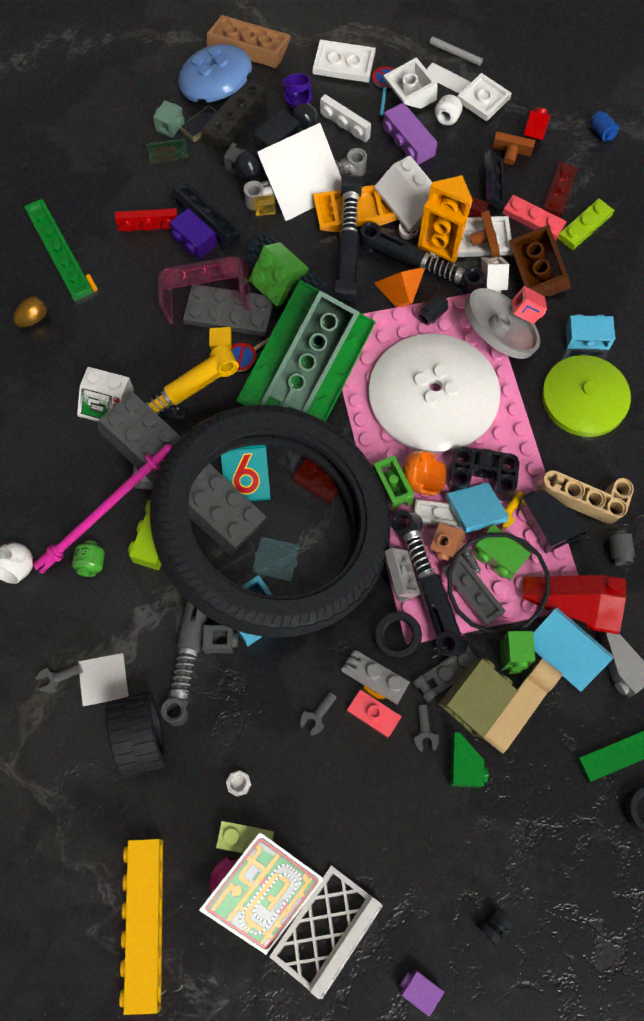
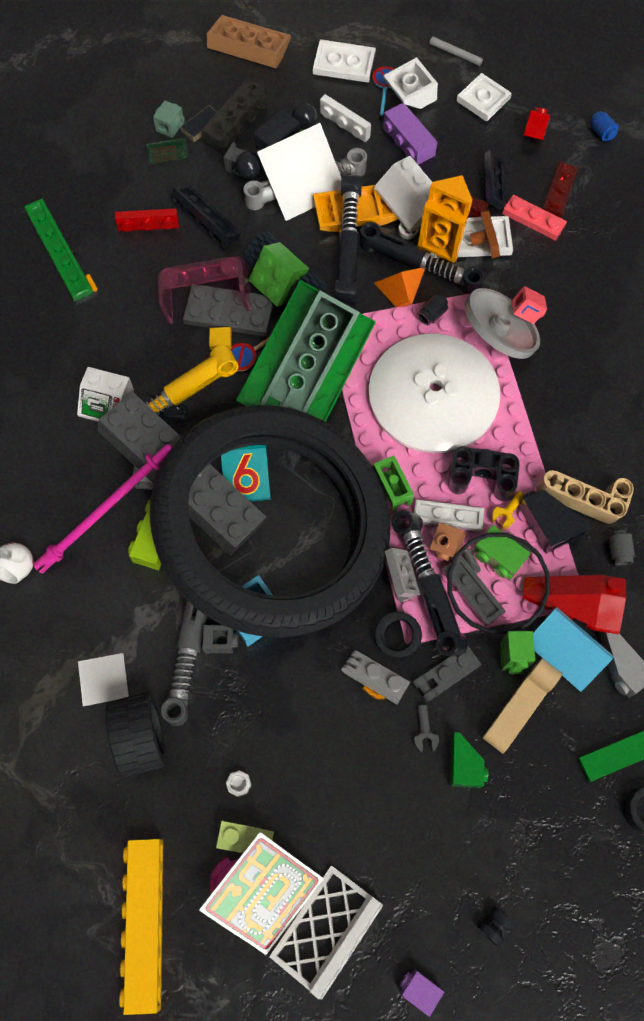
pearl gold animal [13,296,47,327] -> none
dark grey bar [35,664,83,694] -> none
bright green head [72,541,105,577] -> none
dark purple brick [170,209,217,260] -> none
medium blue brick [178,44,252,102] -> none
clear light blue piece [252,537,300,582] -> none
clear yellow tile [254,195,276,216] -> none
dark purple helmet [283,73,312,110] -> none
clear red tile [292,458,340,504] -> none
dark grey bar [300,692,337,736] -> none
coral plate [347,690,402,738] -> none
orange piece [402,451,447,496] -> none
white sticker [427,62,471,94] -> none
white head [435,95,462,126] -> none
olive brick [438,658,518,738] -> none
medium azure tile [446,483,509,533] -> none
white slope [481,257,509,293] -> none
dark orange tile [493,132,535,165] -> none
reddish brown slope [509,224,571,296] -> none
lime dish [542,355,631,437] -> none
lime plate [558,199,614,250] -> none
medium azure brick [565,314,615,350] -> none

